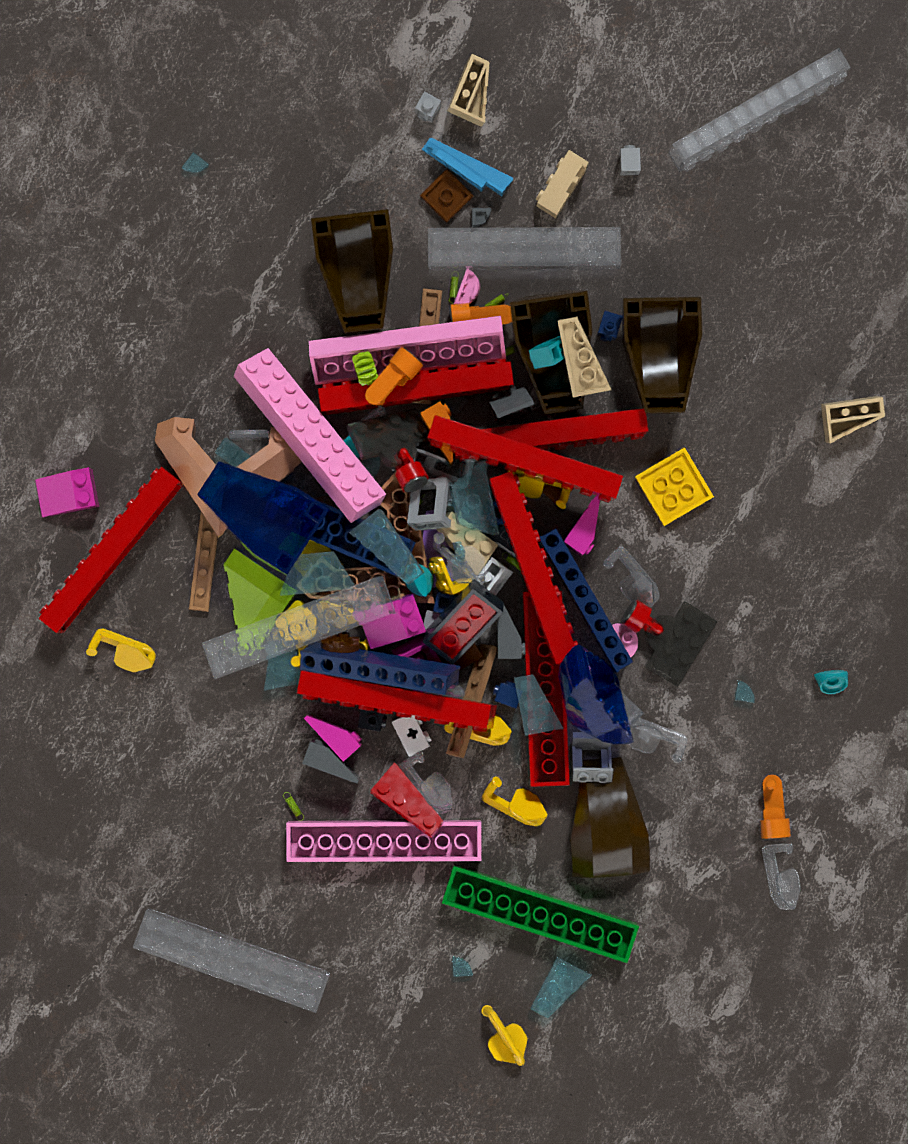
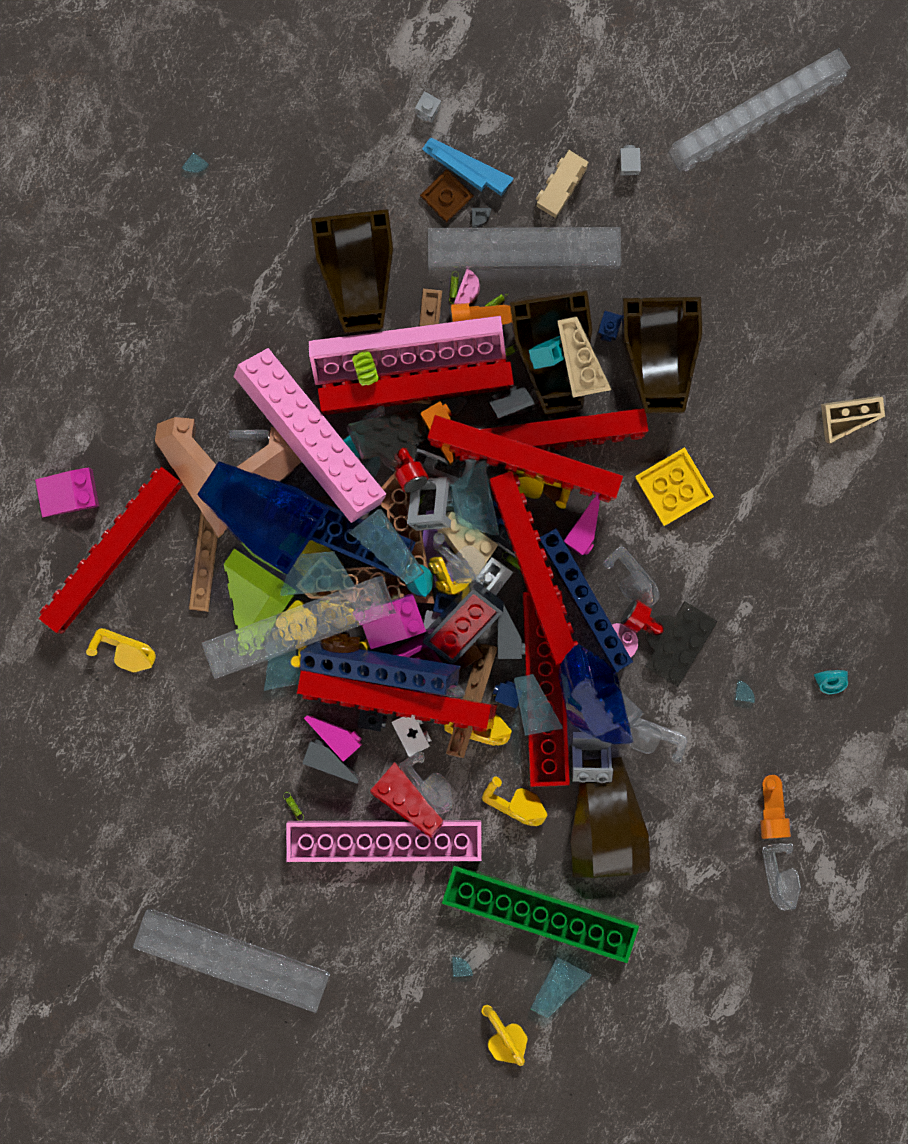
clear light blue slope [214,437,251,468] -> none
orange piece [365,347,423,405] -> none
tan wedge [447,54,489,127] -> none
clear light blue tile [453,541,465,561] -> none

